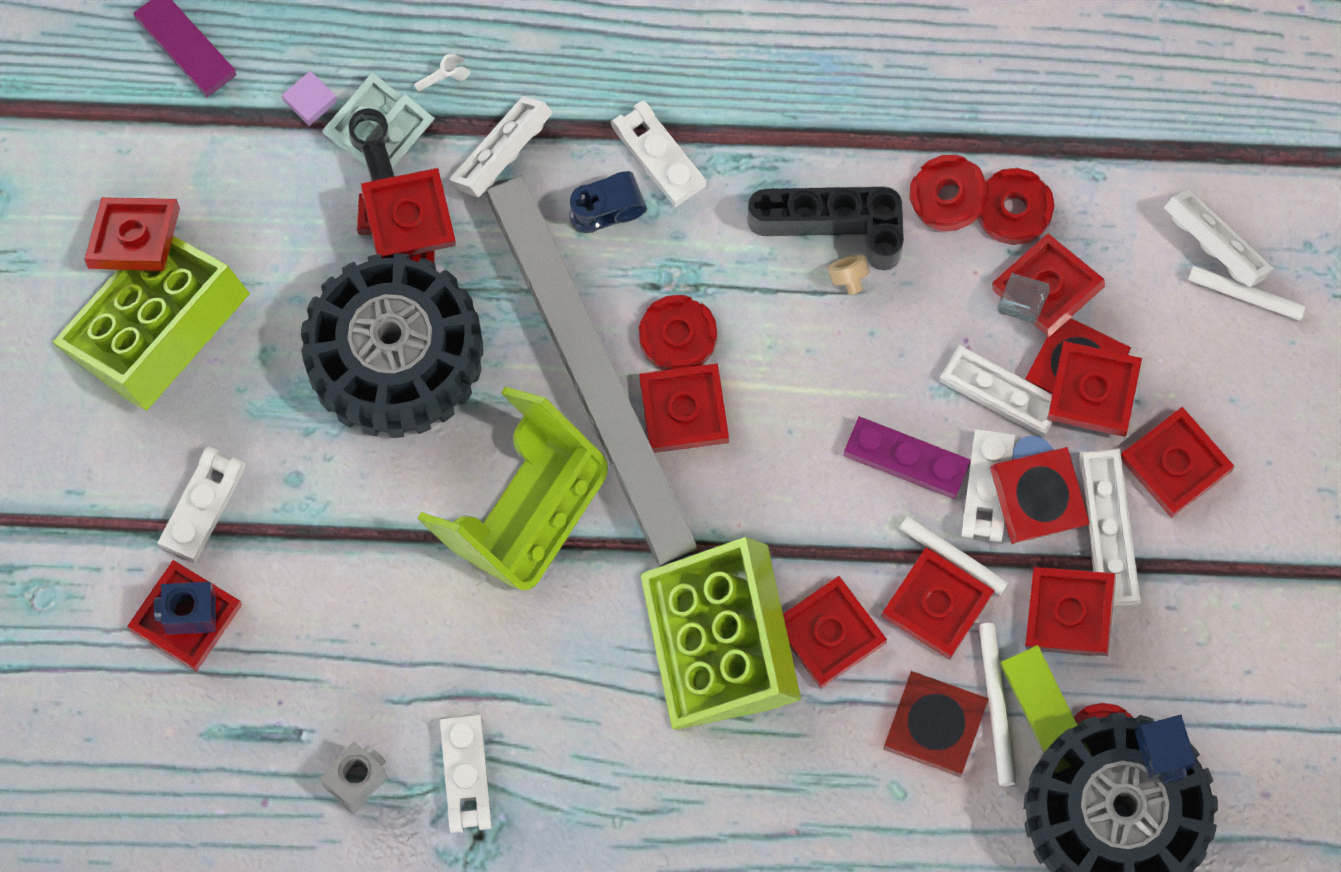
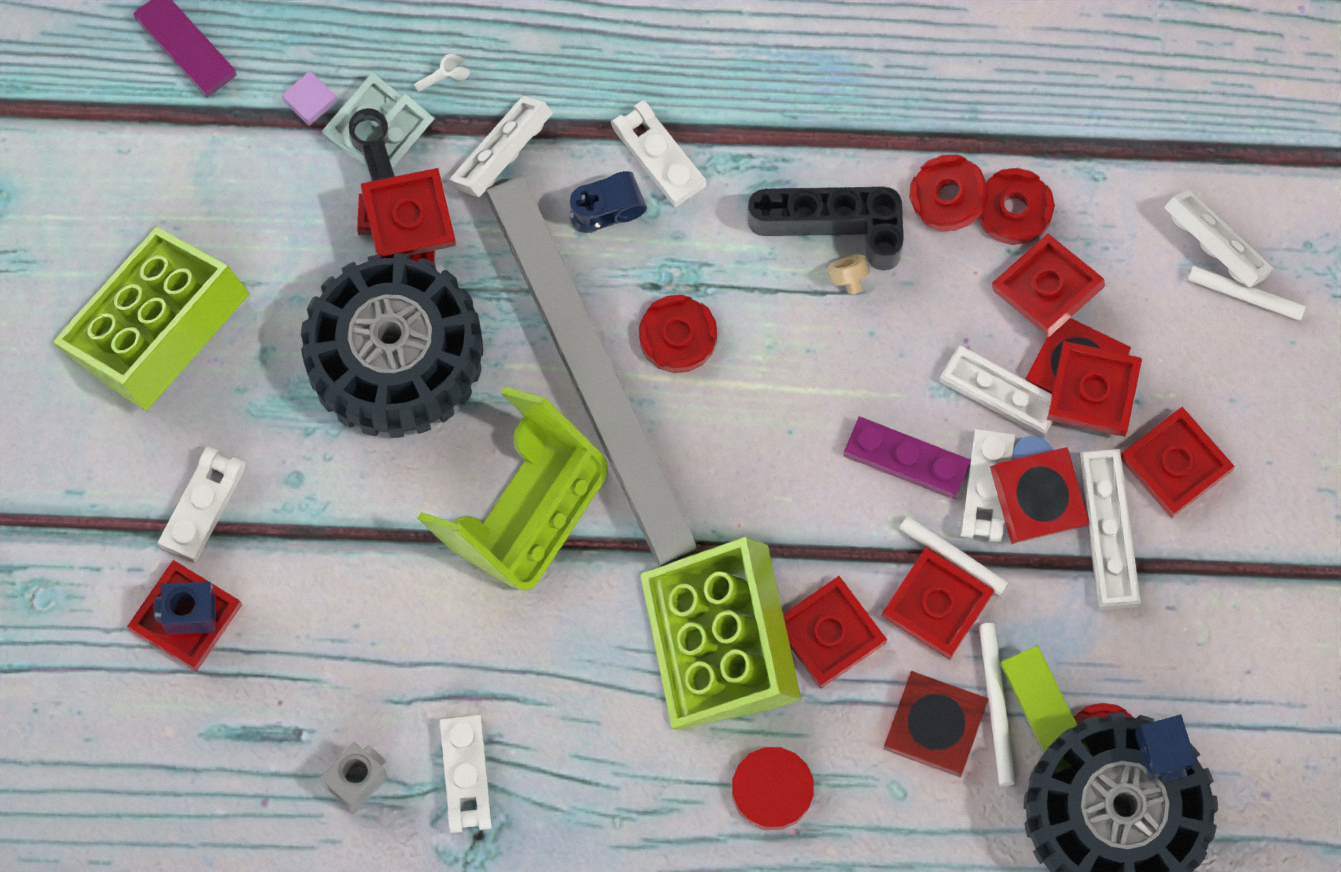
red tile [84,197,180,271] -> none
red tile [639,363,729,453] -> none
clear light blue tile [998,273,1050,323] -> none
red tile [1025,567,1116,656] -> none
none -> red tile [732,747,814,830]

